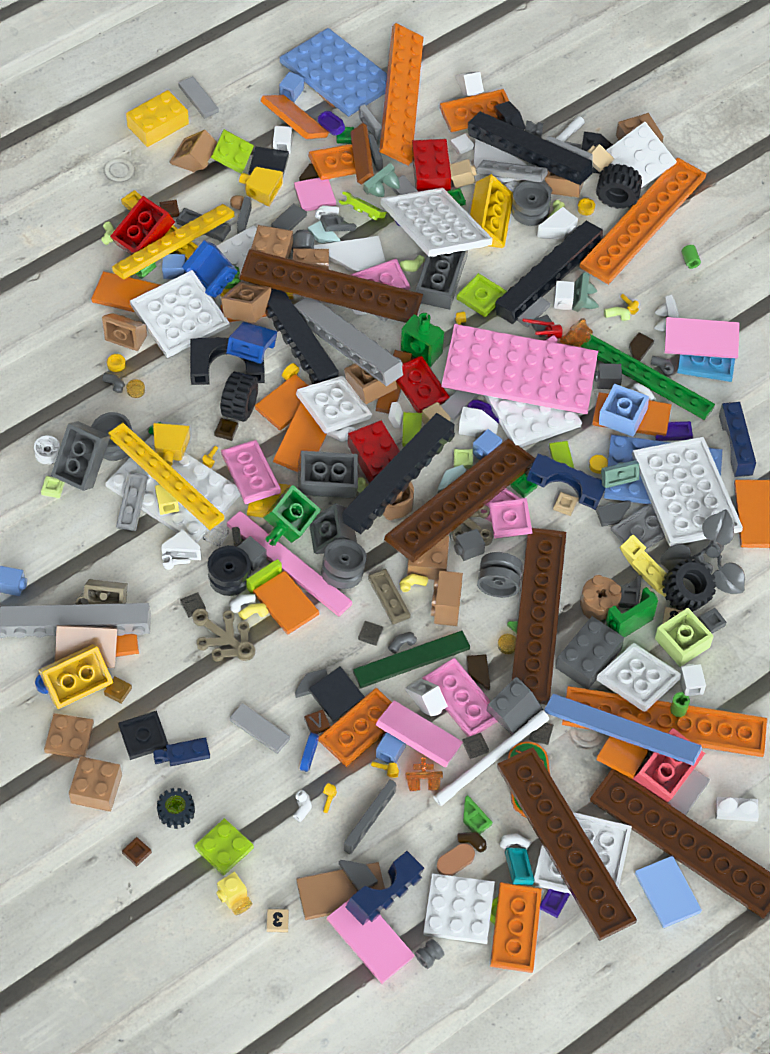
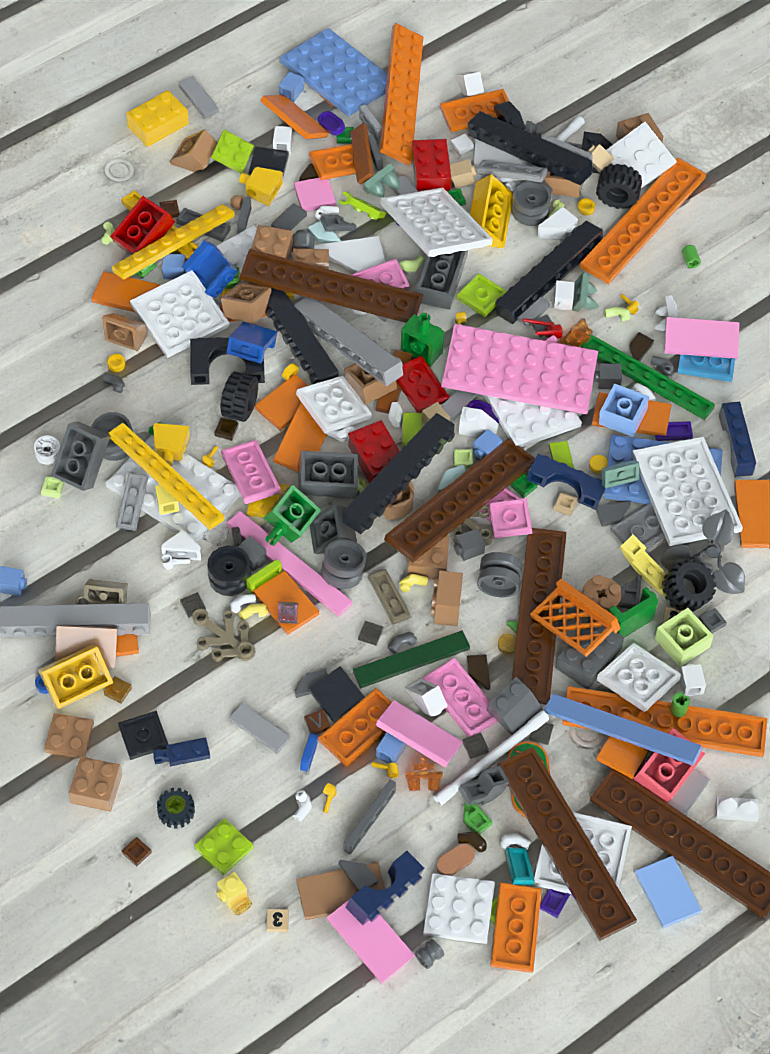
clear yellow tile [126,379,145,398] -> none
none -> tile [278,601,298,624]
none -> dark grey brick [458,765,509,806]
none -> orange fence [530,579,621,657]

